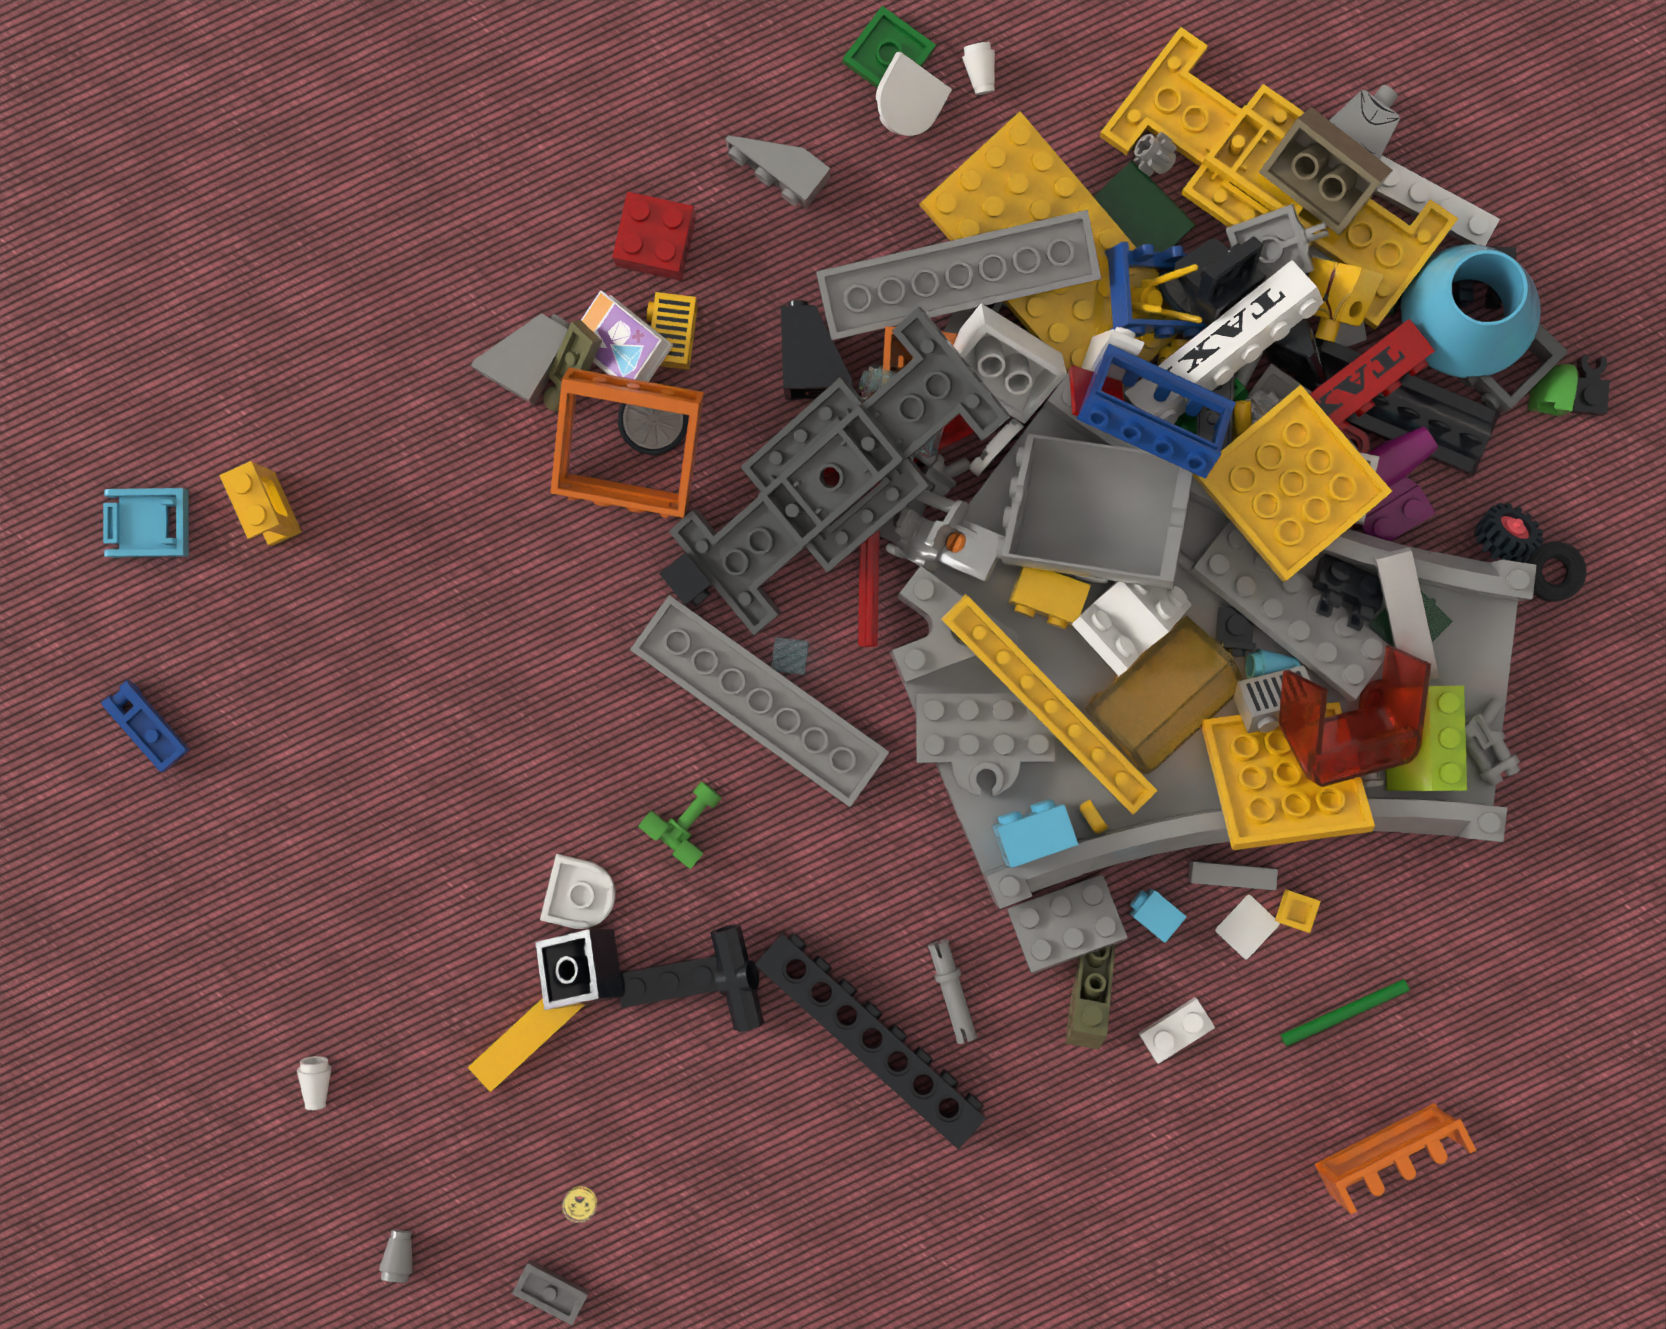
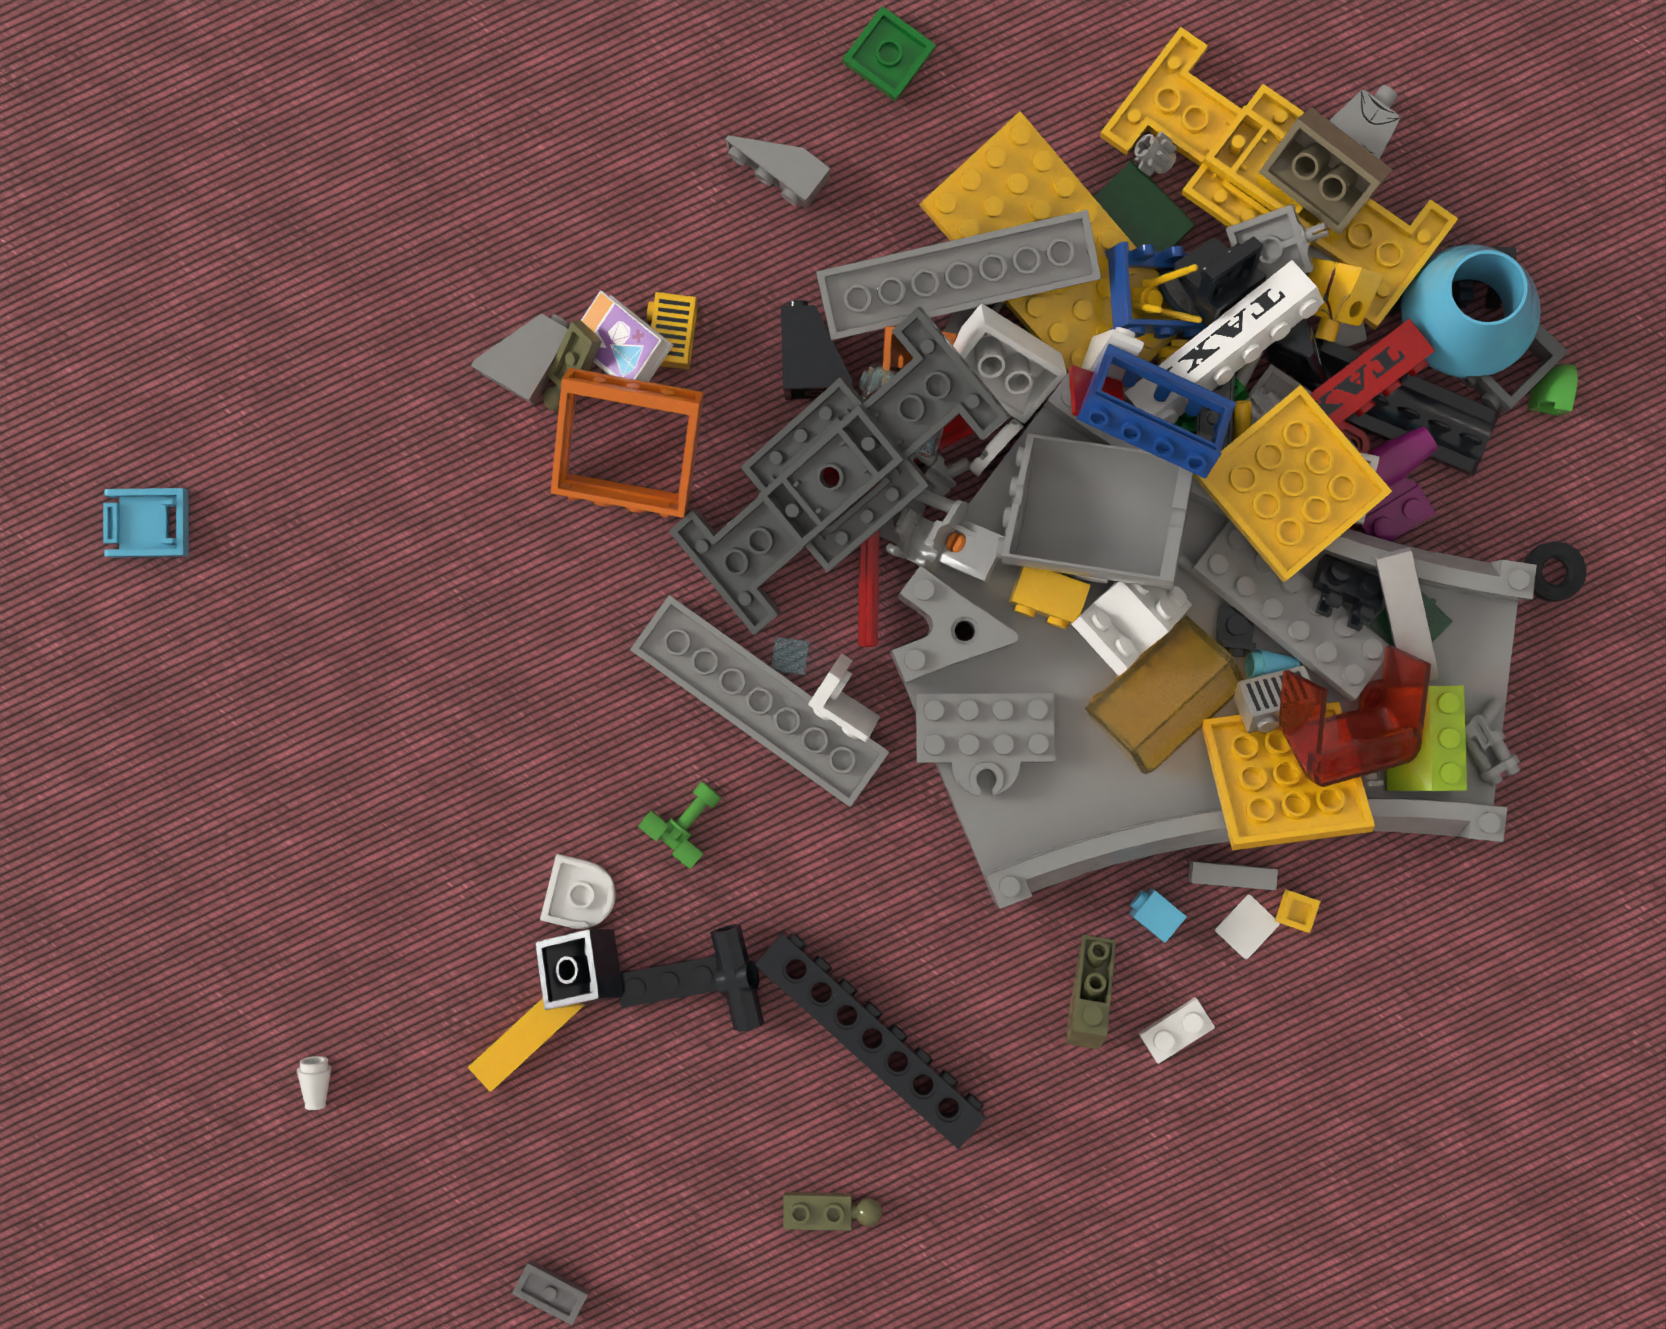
blue plate [101,679,190,772] -> none
yellow window [219,461,302,546] -> none
light grey cone [379,1230,413,1283] -> none
clear tile [562,1186,597,1223] -> none
red brick [612,191,696,281] -> none
light grey wheel [618,403,689,455] -> none
black brick [659,552,713,607] -> none
white tile [876,52,952,136] -> none
light grey pin [927,939,978,1044] -> none
yellow plate [941,594,1158,815] -> none
white cone [962,42,995,95] -> none
medium azure brick [992,799,1078,868] -> none
light grey plate [1007,874,1128,974] -> none
yellow tile [1079,799,1109,835] -> none
green bar [1280,979,1410,1047] -> none
orange window [1314,1103,1477,1214] -> none
white plate [1374,156,1500,246] -> none
black wheel [1474,503,1544,563] -> none
black plate [1570,355,1610,416] -> none
none -> olive plate [783,1192,882,1231]
none -> white bracket [808,653,880,742]

